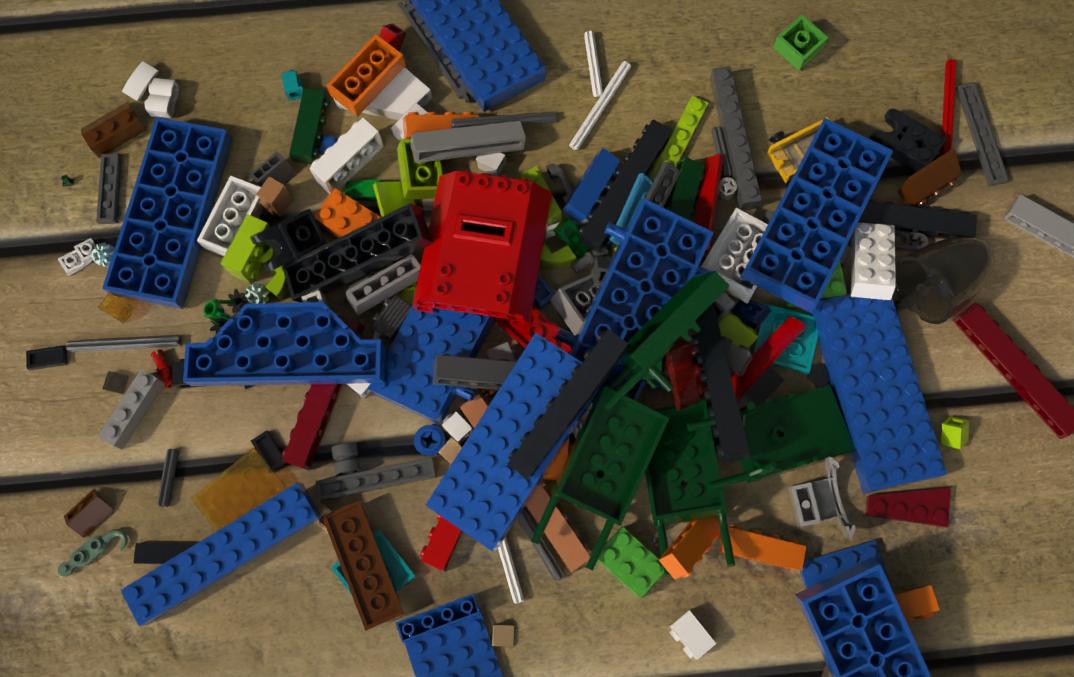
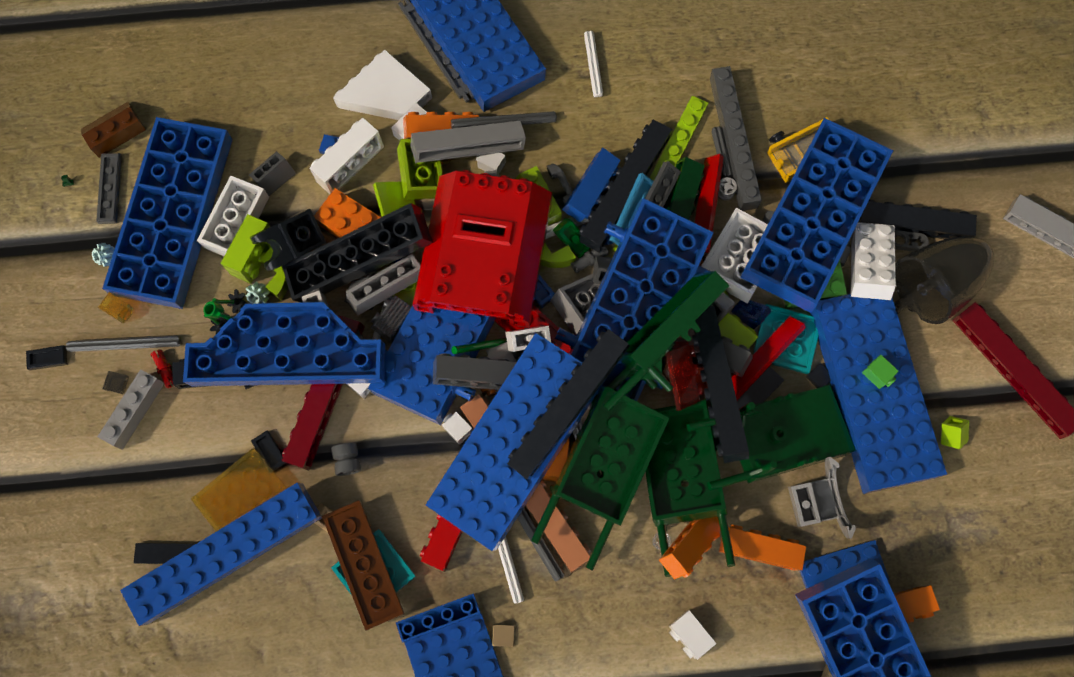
white slope [58,238,97,276] -> none
sand green piece [58,529,128,577] -> none
reddish brown panel [64,489,114,538] -> none
white slope [122,61,159,101] -> none
white brick [145,78,179,118] -> none
dark grey axle [157,449,179,507] -> none
medium nougat brick [256,176,293,217] -> none
teal brick [281,70,304,101] -> none
dark green brick [289,88,330,164] -> none
dark grey plate [316,458,436,501] -> none
orange brick [326,34,406,117] -> none
green slope [345,180,382,201] -> none
red brick [379,23,406,51] -> none
blue gear [414,425,445,456] -> none
tan slope [439,438,462,464] -> none
white axle [569,61,631,151] -> none
bright green brick [598,526,664,599] -> none
bright green brick [773,15,828,71] -> none
dark red wing [865,487,951,528] -> none
black brick [869,108,946,173] -> none
reddish brown slope [898,148,961,207] -> none
red axle [940,59,957,157] -> none
dark grey tile [955,82,1009,187] -> none
none -> green bar [451,338,507,354]
none -> white brick [506,326,551,351]
none -> bright green brick [862,355,899,389]

